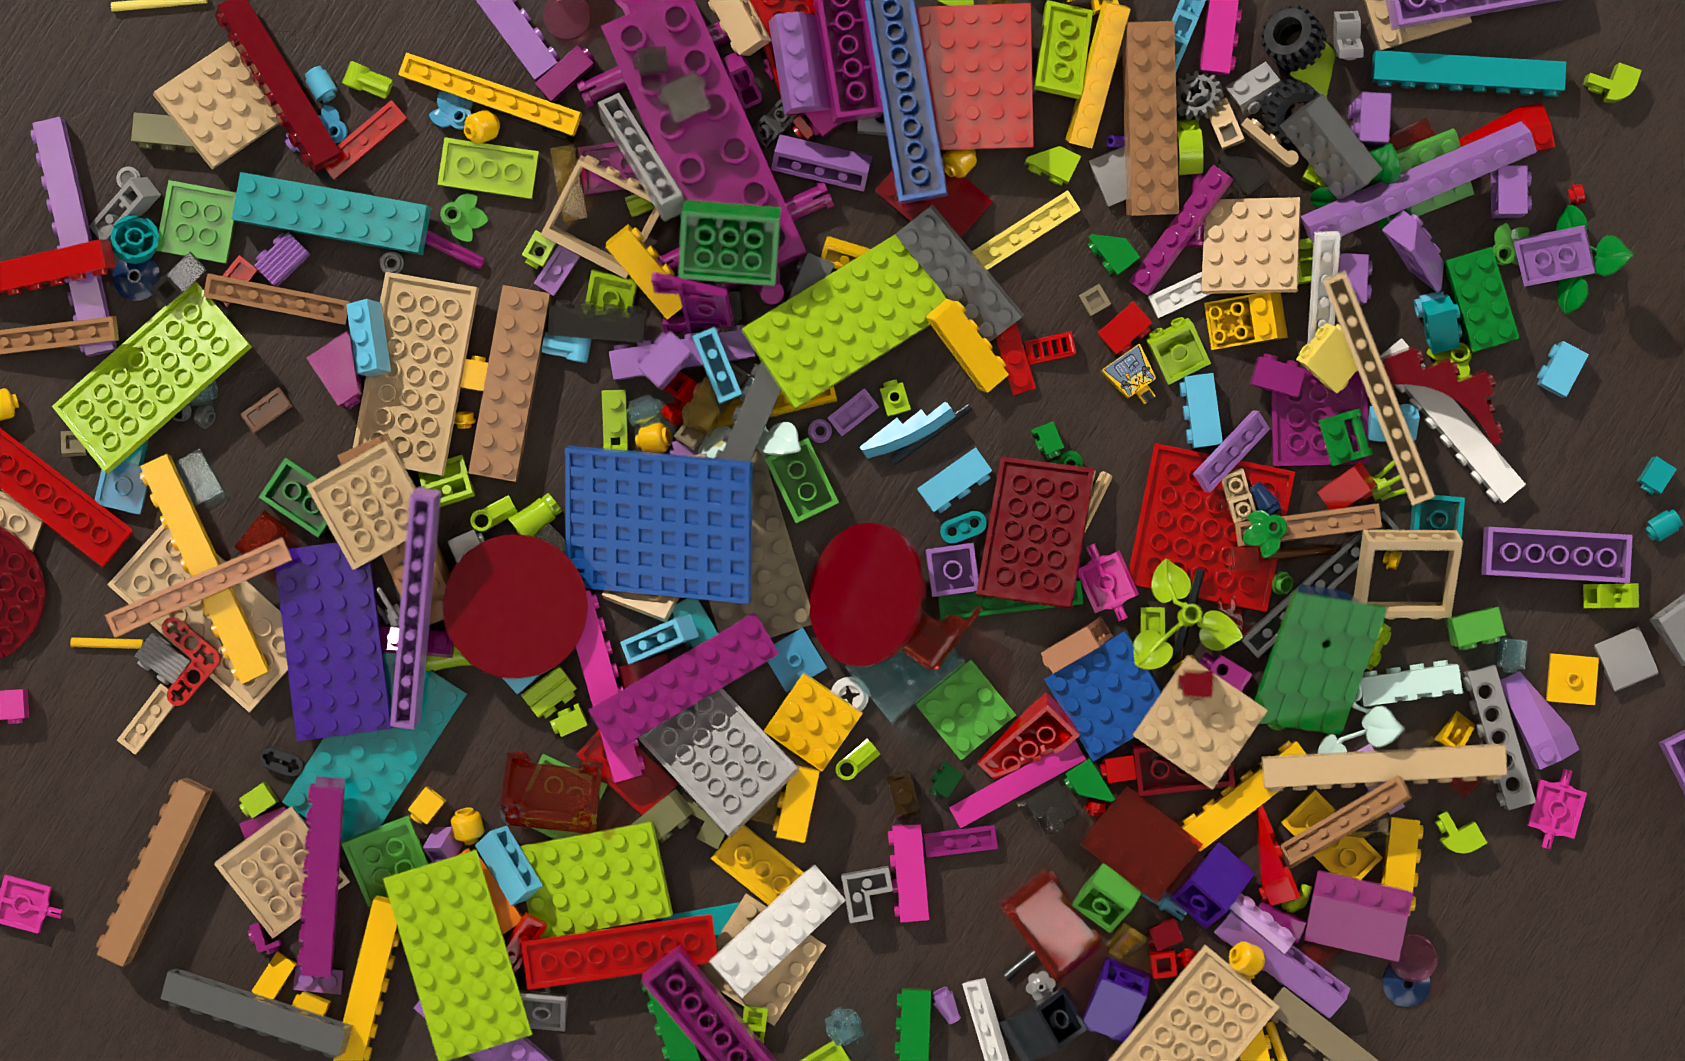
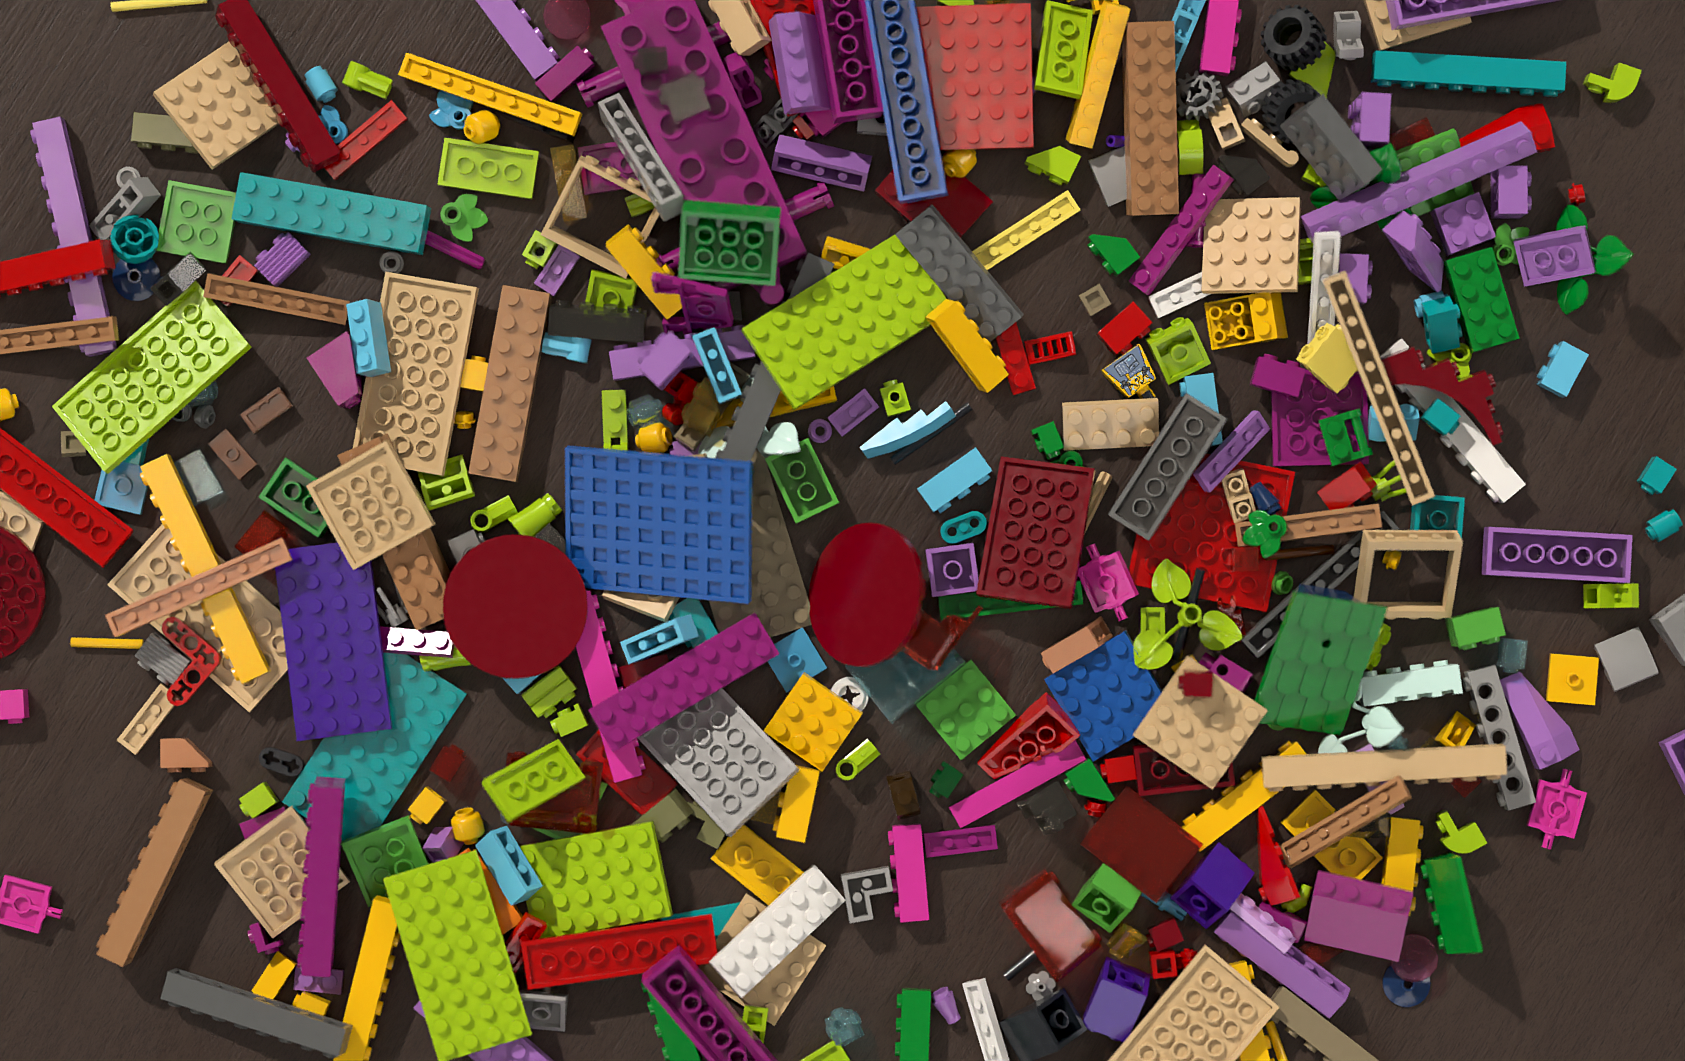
medium lavender brick [390,488,441,730] -> none
yellow head [1229,941,1265,976] -> none
none -> nougat slope [160,738,212,772]
none -> reddish brown plate [208,428,258,480]
none -> clear red brick [429,744,467,782]
none -> lime plate [481,739,585,822]
none -> tan plate [1062,398,1159,451]
none -> dark grey brick [1108,393,1228,541]
none -> clear light blue plate [1386,735,1409,750]
none -> green slope [1419,853,1483,954]
none -> teal brick [1420,398,1461,436]
none -> medium lavender brick [1430,192,1496,256]

